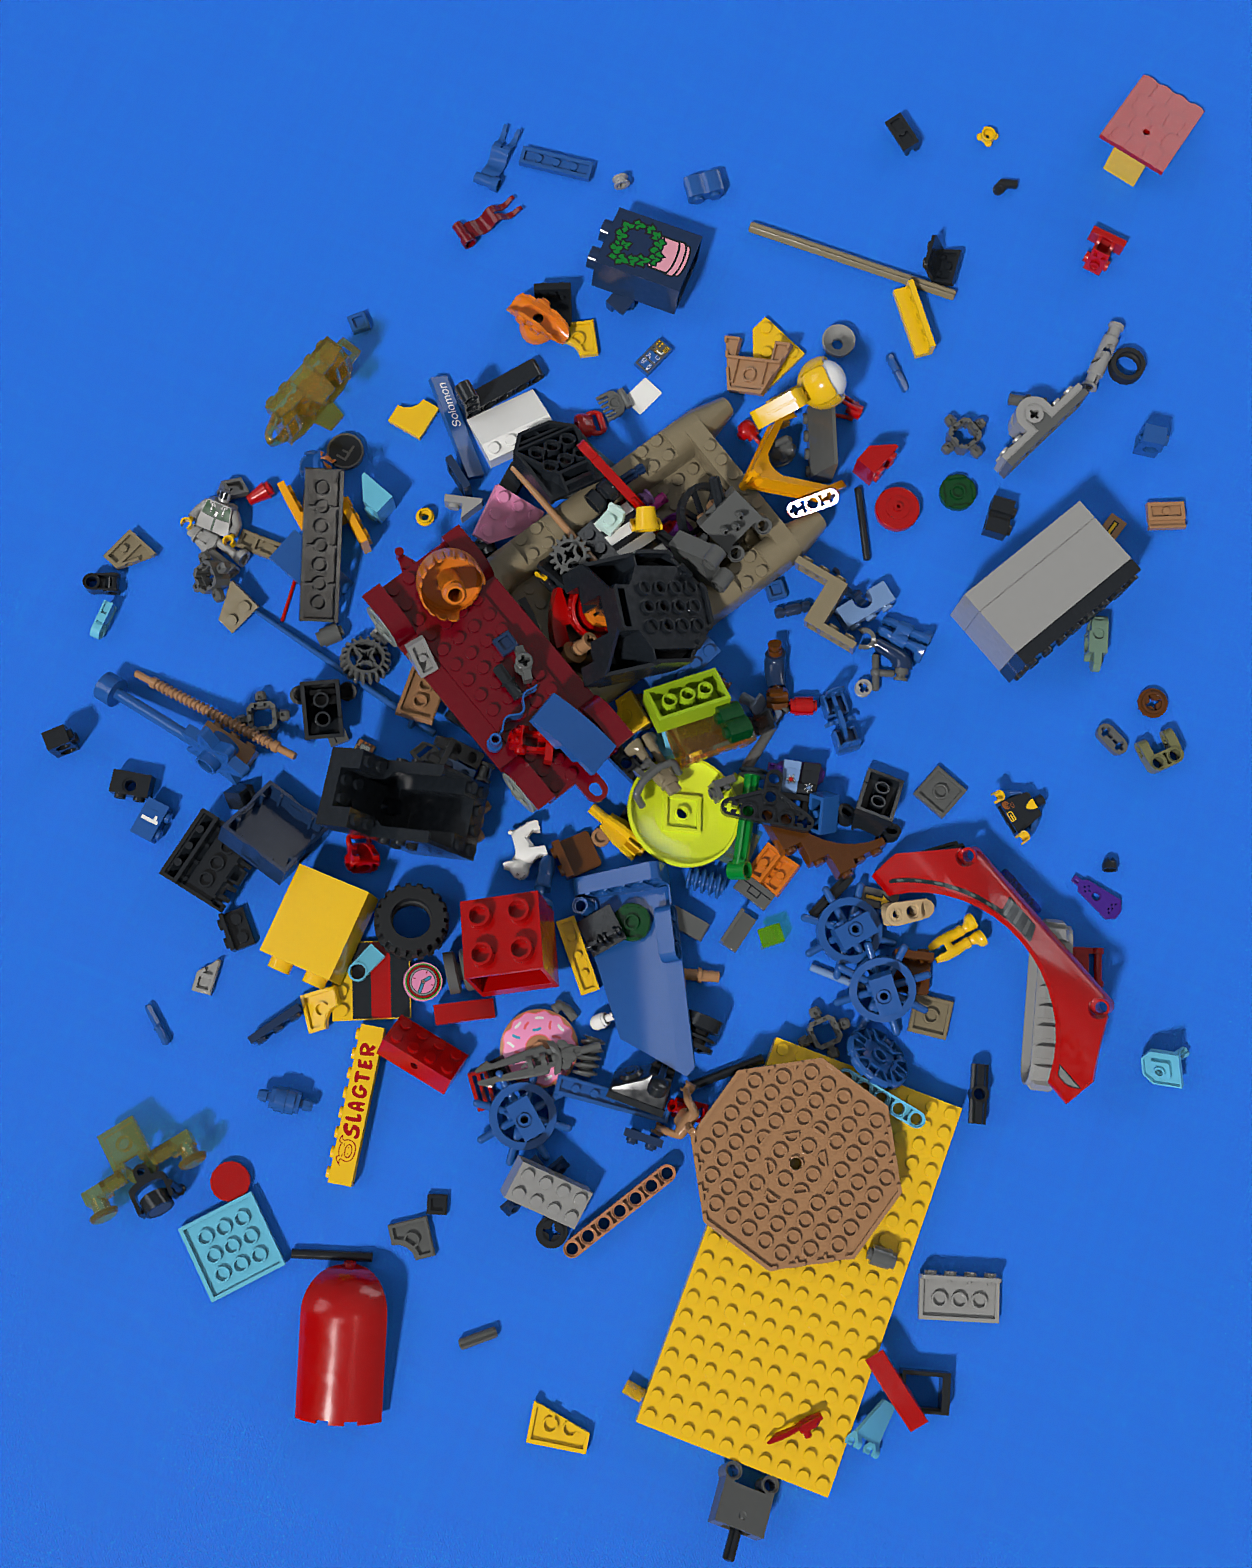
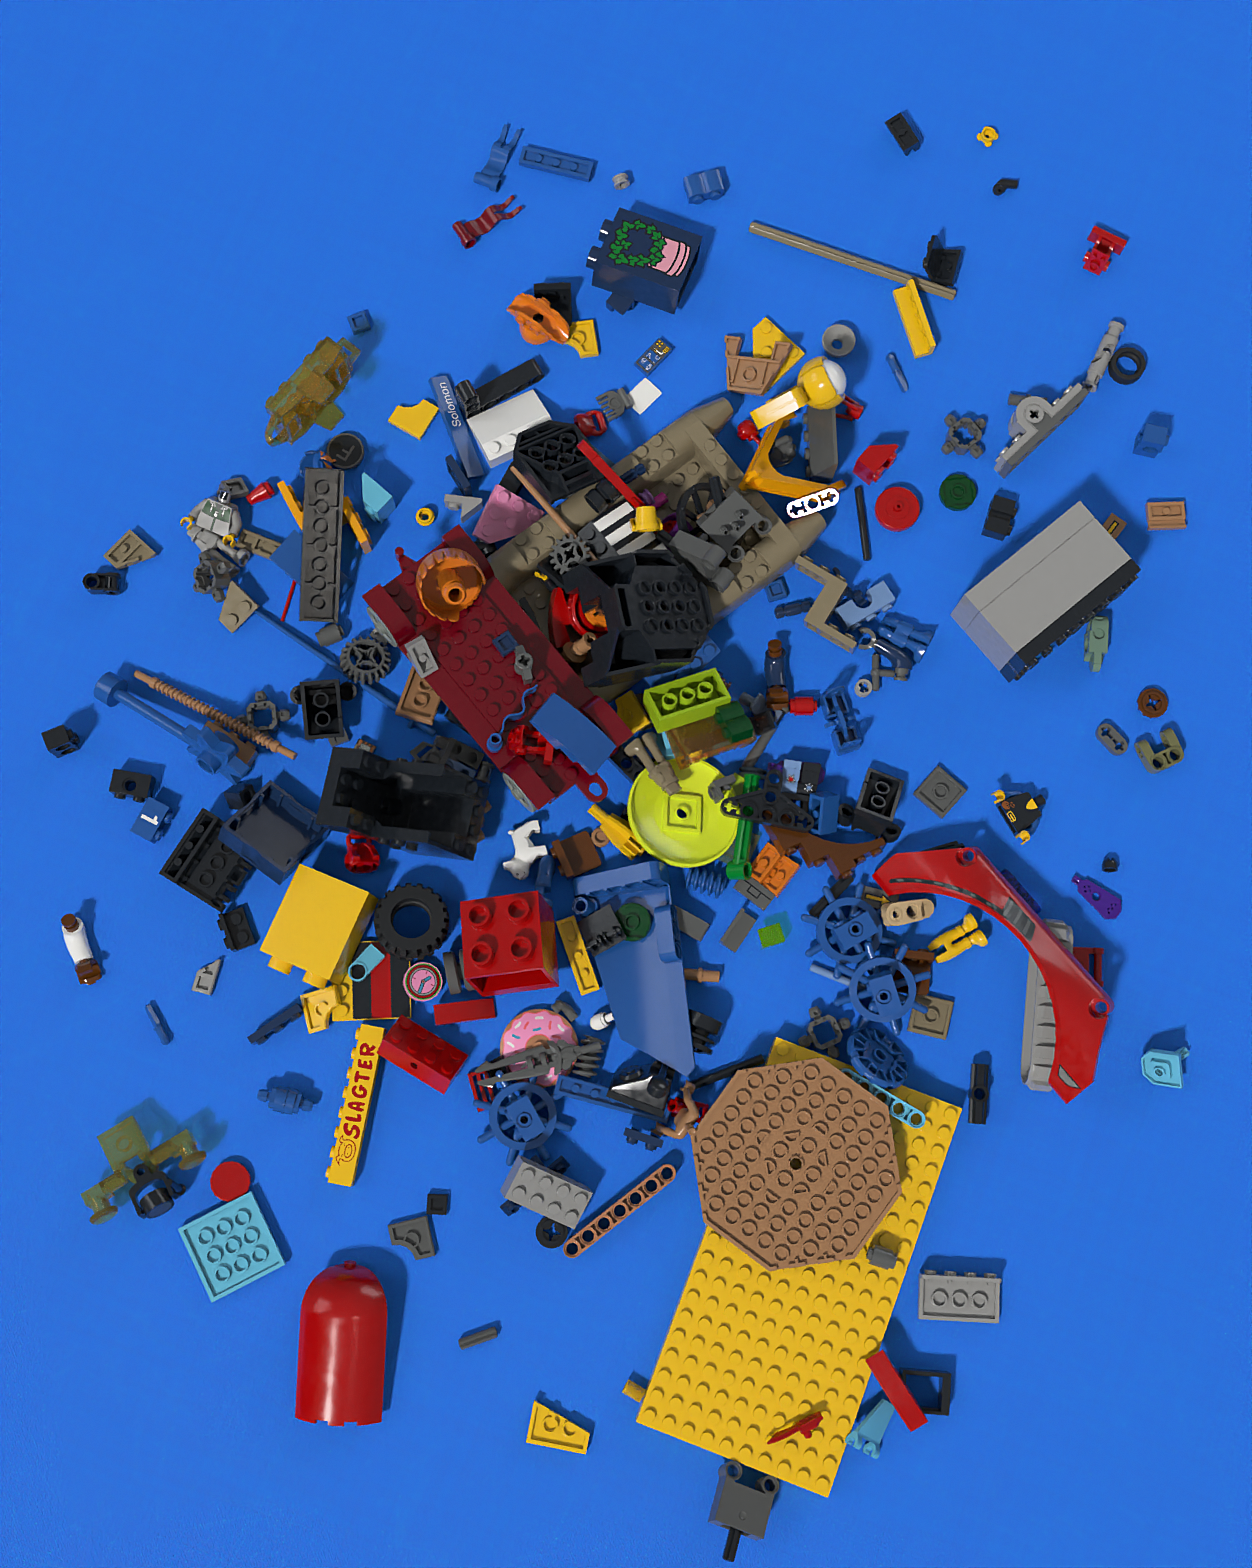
medium azure piece [90,600,117,640] -> none
black piece [291,1248,373,1262] -> none
black axle [493,664,524,701] -> none
light aqua bracket [595,502,626,537] -> none
dark grey piece [633,757,683,809] -> none
piece [1099,75,1205,187] -> none
none -> piece [61,914,102,985]

